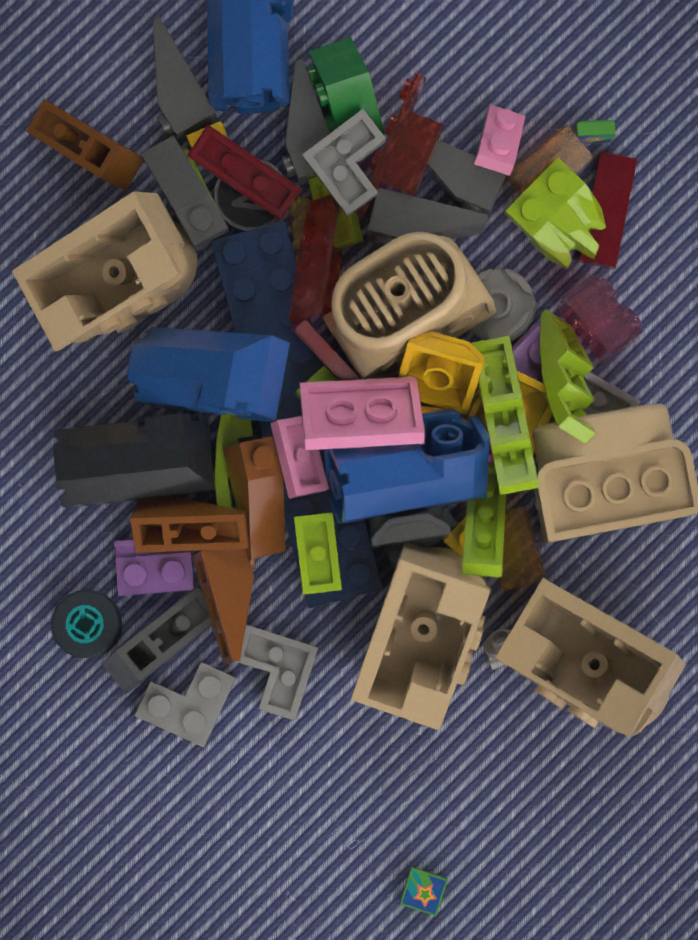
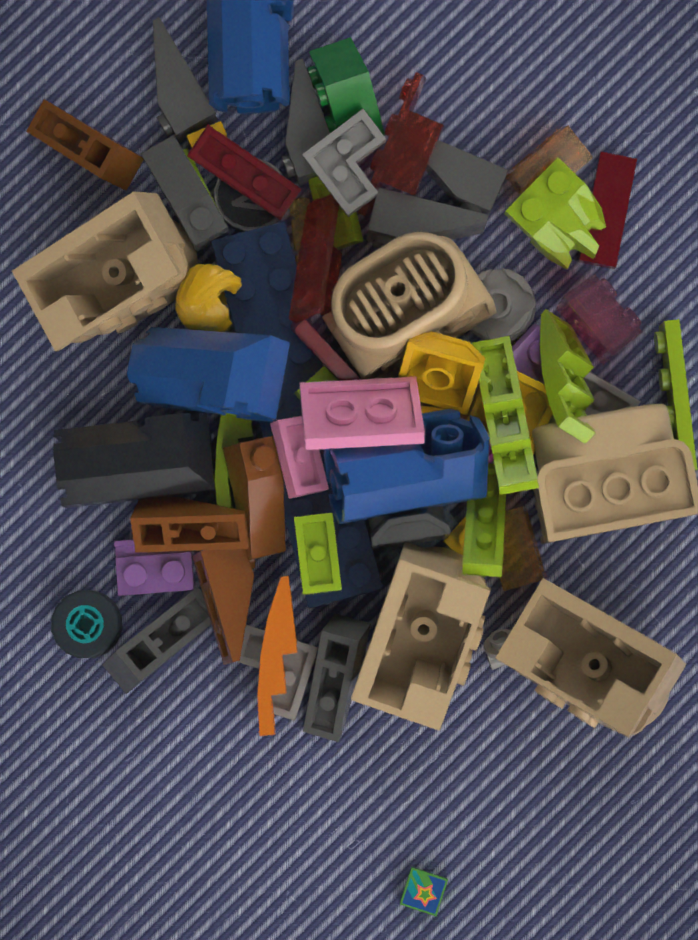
light grey plate [135,662,236,748] -> none
bright pink plate [474,105,525,176] -> none
bright green tile [573,120,616,144] -> none
none -> yellow hair [175,264,242,332]
none -> orange slope [257,576,298,736]
none -> dark grey slope [303,613,371,742]
none -> lime plate [654,319,698,471]

